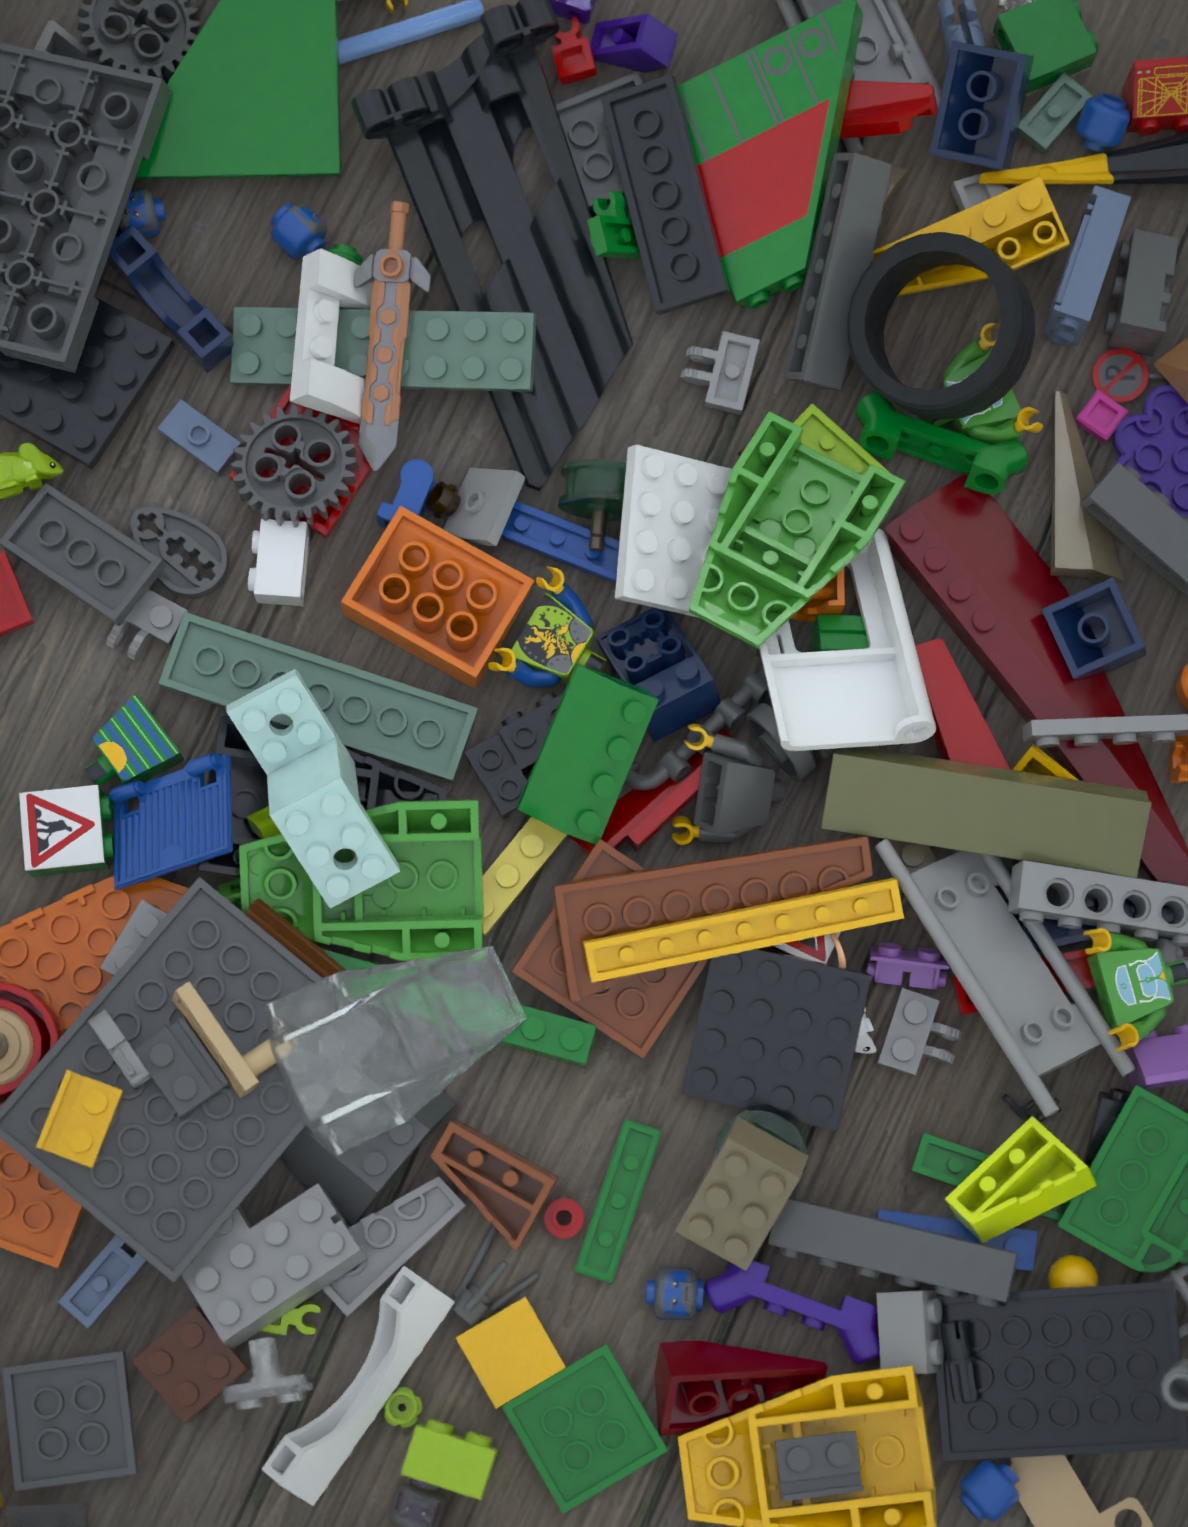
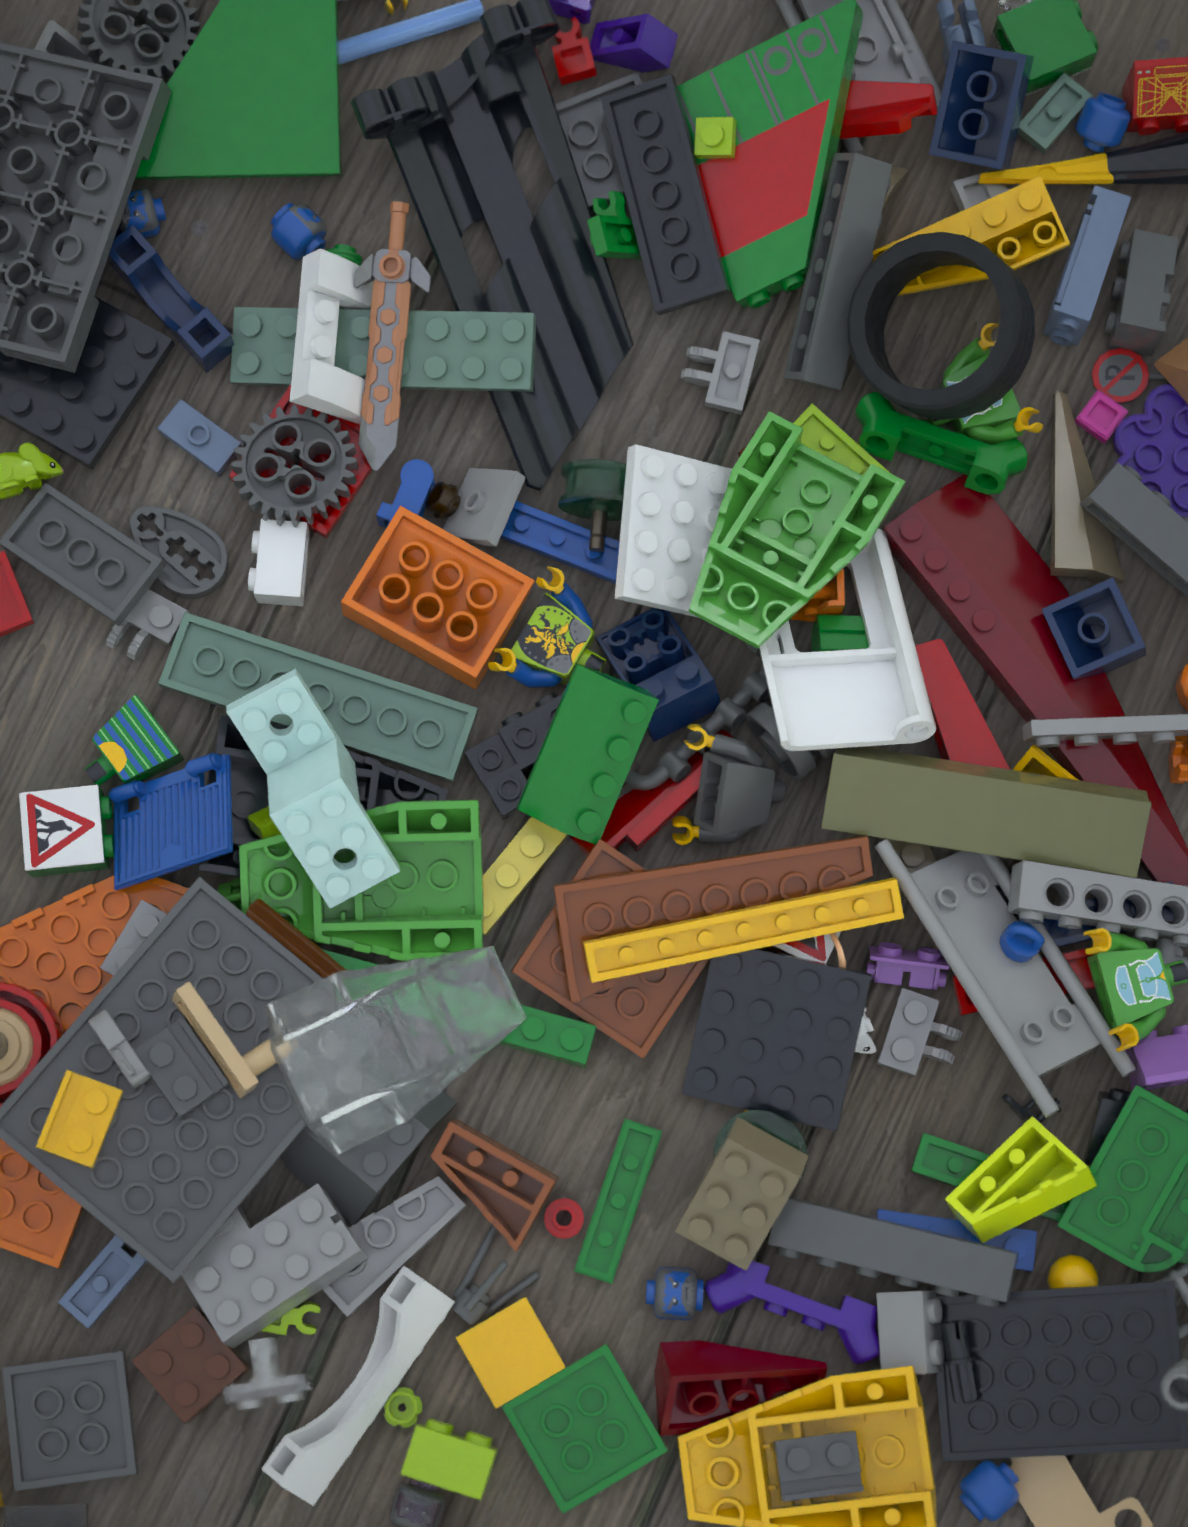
none -> lime plate [694,117,737,159]
none -> blue tile [1000,921,1045,963]

